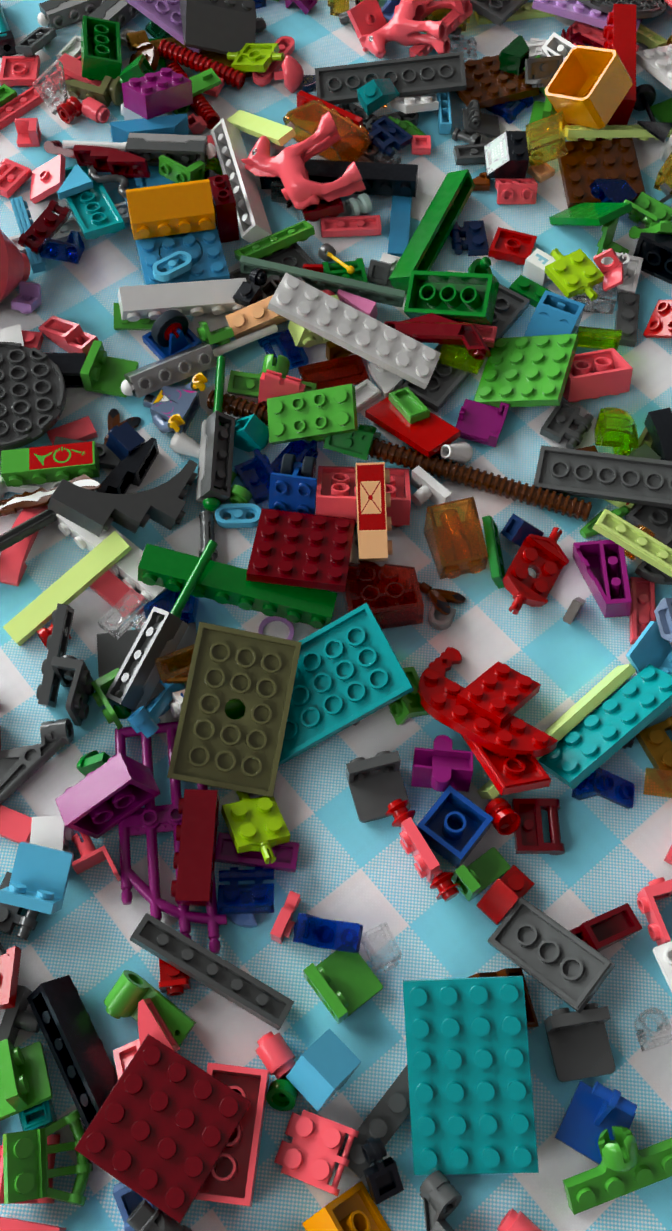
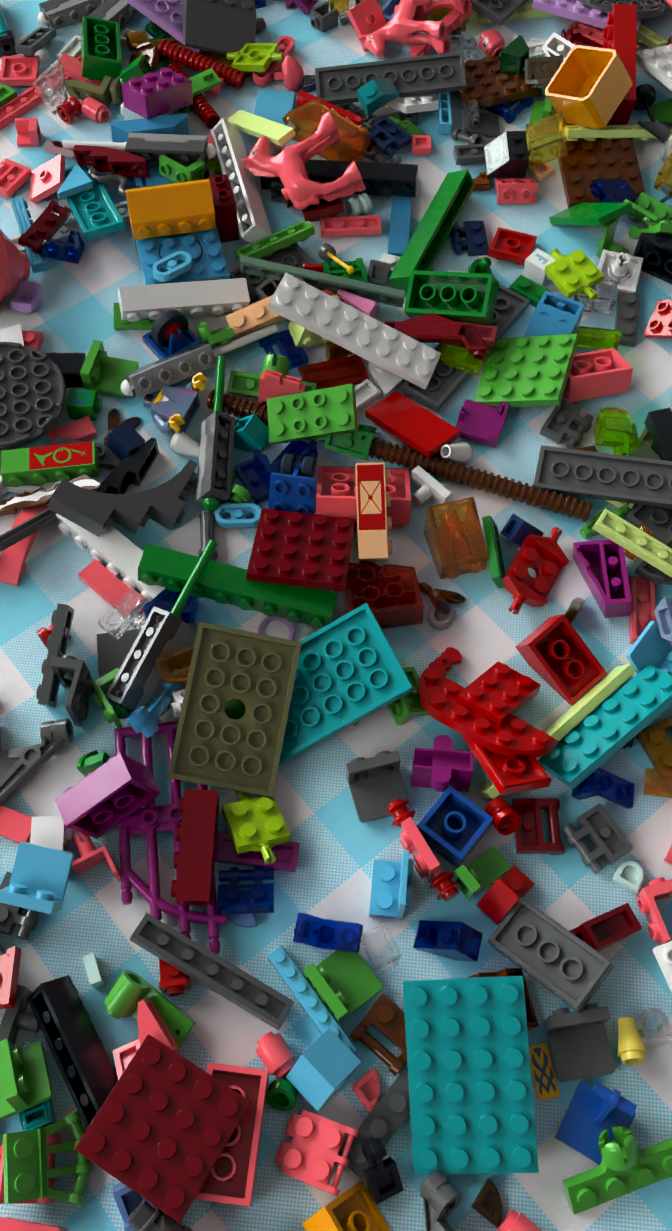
yellowish green tile [3,531,132,646] -> none
coral slope [38,315,99,357] -> none
coral piece [188,113,207,134] -> none
black plate [233,268,267,306] -> none
coral plate [270,890,301,944] -> none
bright green tile [388,387,430,424] -> none
coral bracket [593,248,623,291] -> none
none -> green brick [66,388,102,421]
none -> light aqua tile [83,953,106,989]
none -> medium azure tile [254,89,295,125]
none -> medium azure piece [267,945,357,1055]
none -> dark grey window [310,1,338,32]
none -> reddish brown plate [350,994,407,1076]
none -> coral tile [351,1068,381,1113]
none -> medium azure bracket [369,850,414,920]
none -> clear blue slope [413,920,483,962]
none -> dark brown tile [470,1178,502,1228]
none -> coral head [478,29,505,57]
none -> red slope [515,614,607,705]
none -> yellow sticker [529,1043,560,1101]
none -> dark grey plate [562,804,633,874]
none -> light aqua tile [611,860,645,895]
none -> light yellow cone [617,1017,647,1065]

